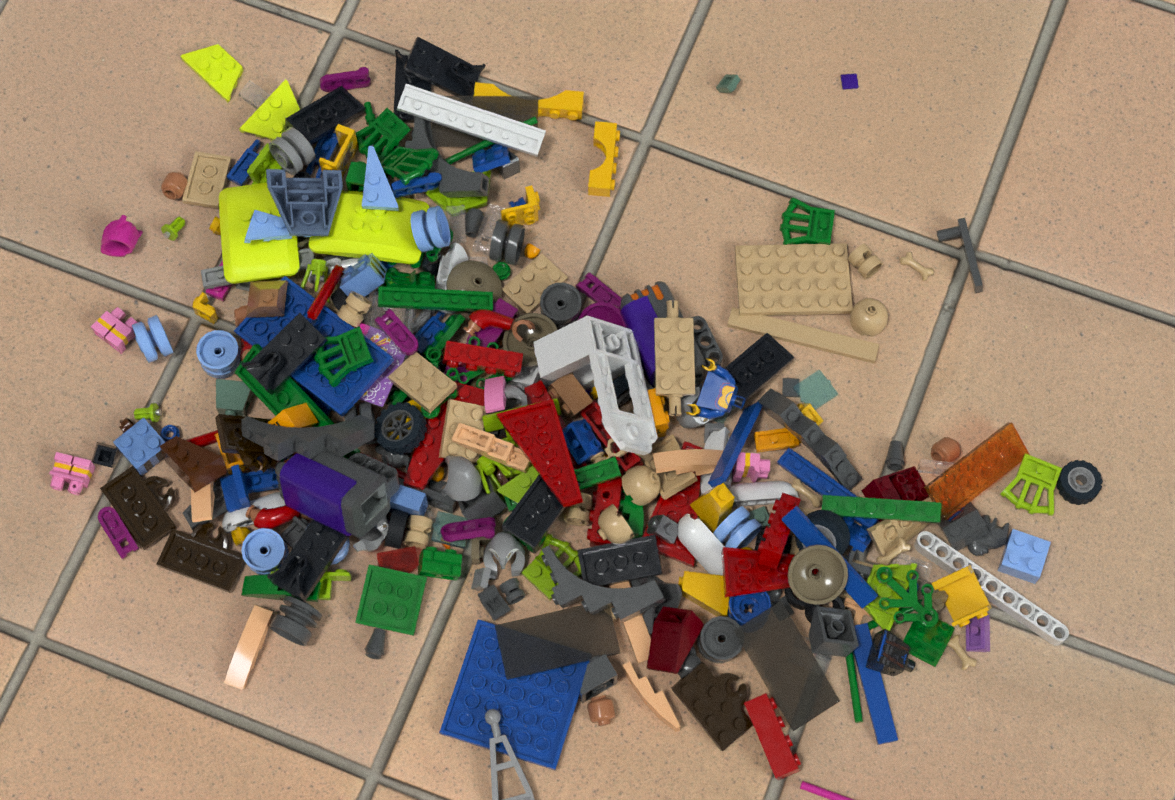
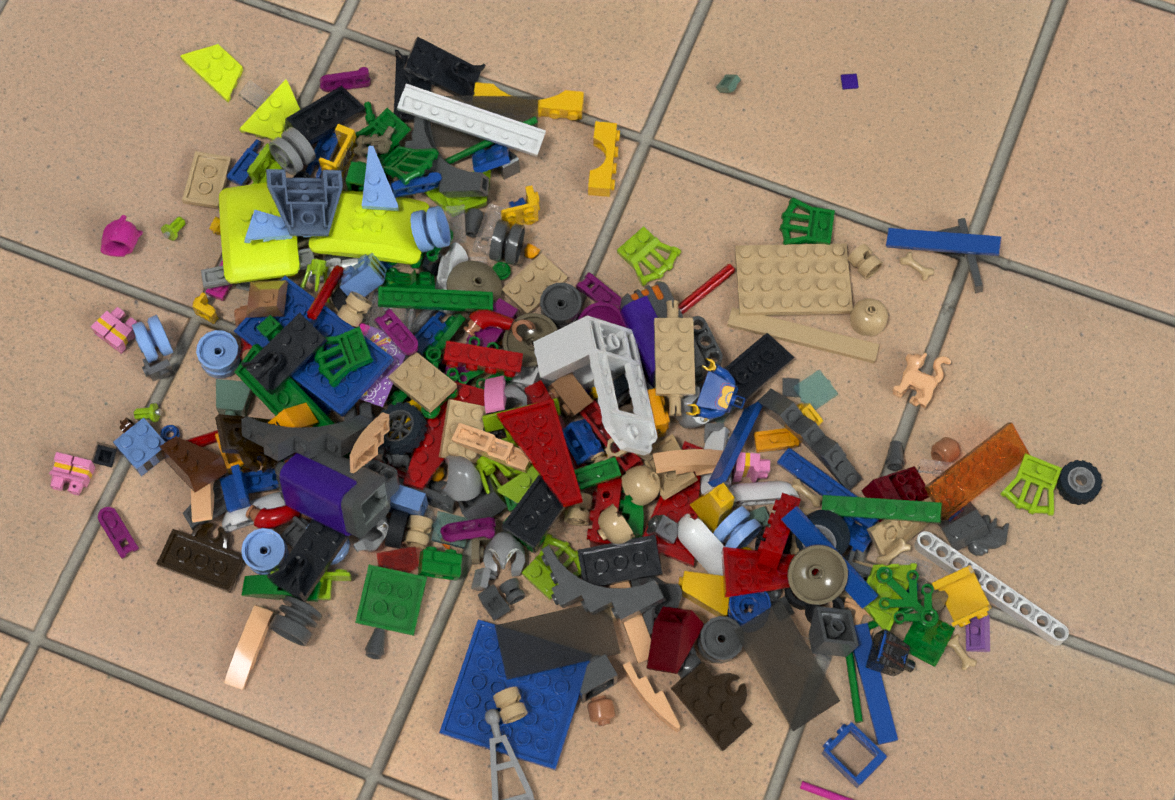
dark brown plate [100,466,177,550] -> none
nougat head [161,172,188,200] -> none
yellow plate [231,526,251,546] -> none
red brick [744,693,801,780] -> none
light blue brick [997,529,1051,584] -> none
none -> flat silver bracket [142,358,174,382]
none -> green bracket [256,315,283,342]
none -> light nougat slope [350,412,390,474]
none -> dark tan piece [354,126,395,156]
none -> tan wheel [493,686,528,724]
none -> lime plate [617,226,681,286]
none -> red axle [678,264,735,315]
none -> blue window [822,722,887,788]
none -> blue tile [886,228,1002,256]
none -> light nougat animal [892,353,951,408]

